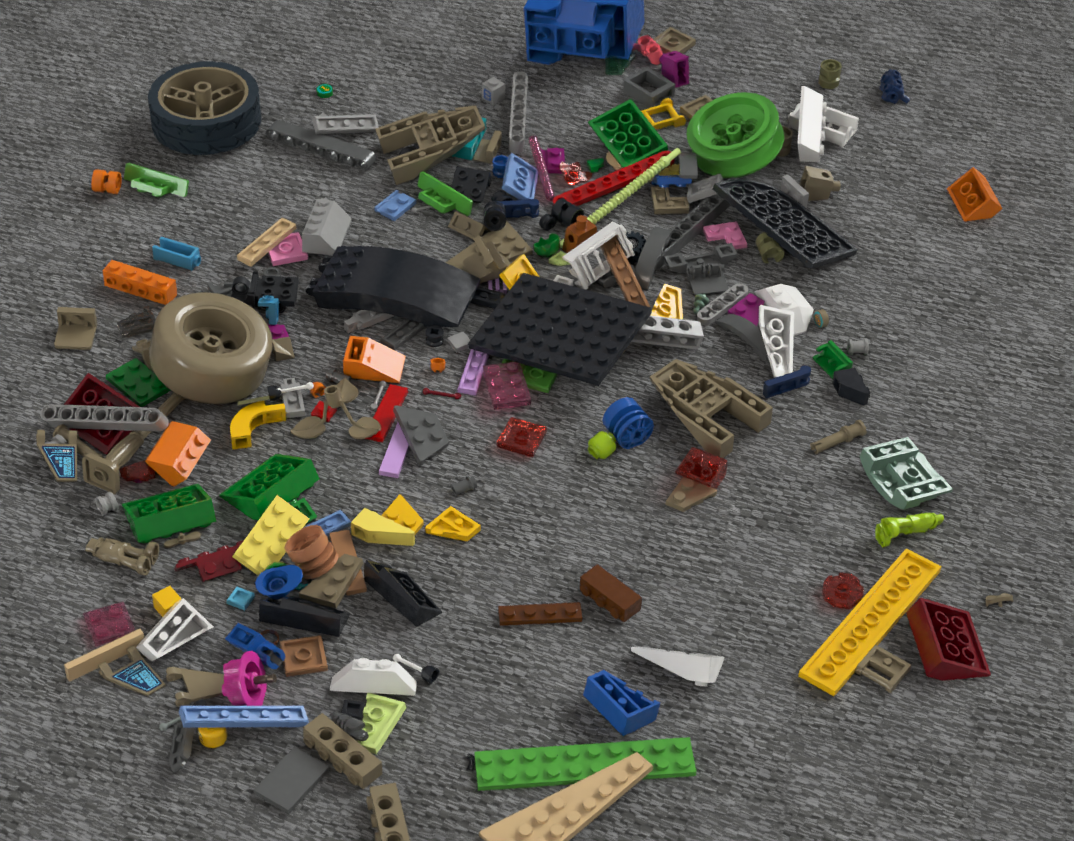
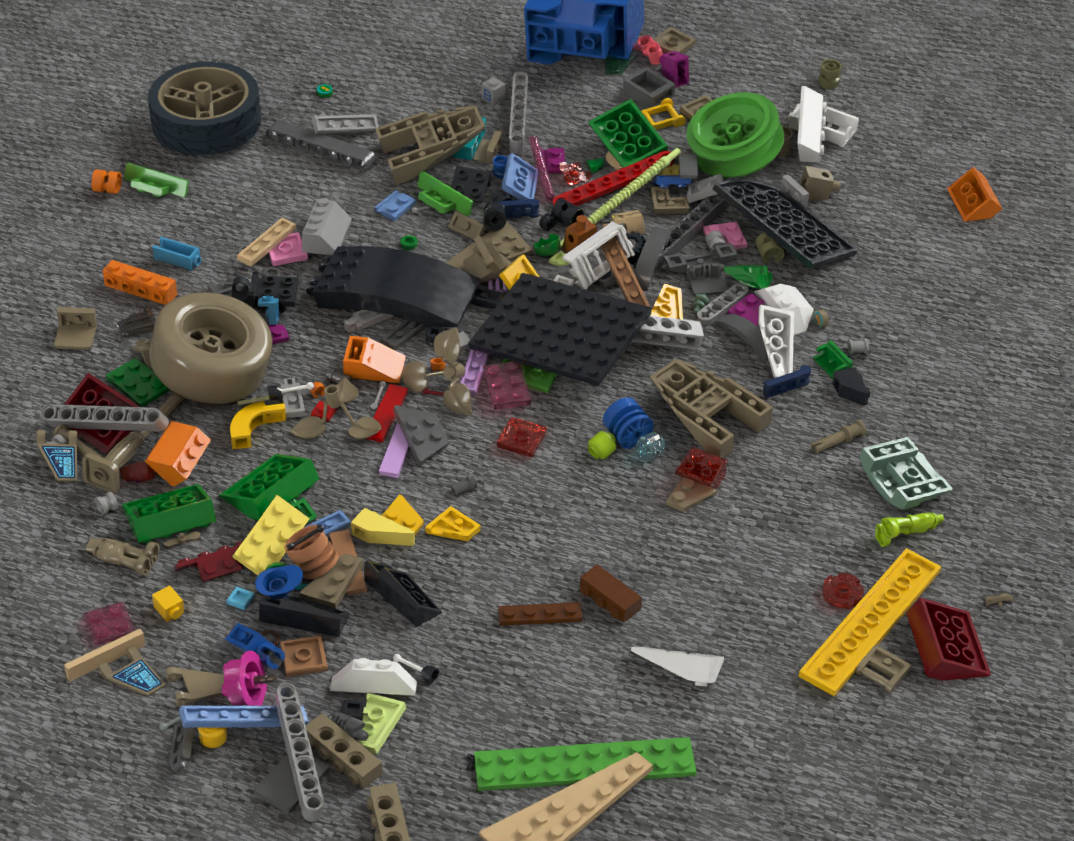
white wedge [136,598,214,662] -> none
dark tan slope [272,337,294,361] -> none
blue wedge [583,670,660,736] -> none
dark blue brick [879,69,910,104] -> none
none -> light grey beam [276,683,324,822]
none -> black hinge [286,525,324,551]
none -> green tile [400,235,418,250]
none -> dark tan plant [401,328,472,415]
none -> tan torso [602,210,645,234]
none -> clear light blue head [636,432,665,460]
none -> light grey wheel [705,231,726,252]
none -> green slope [724,265,772,289]

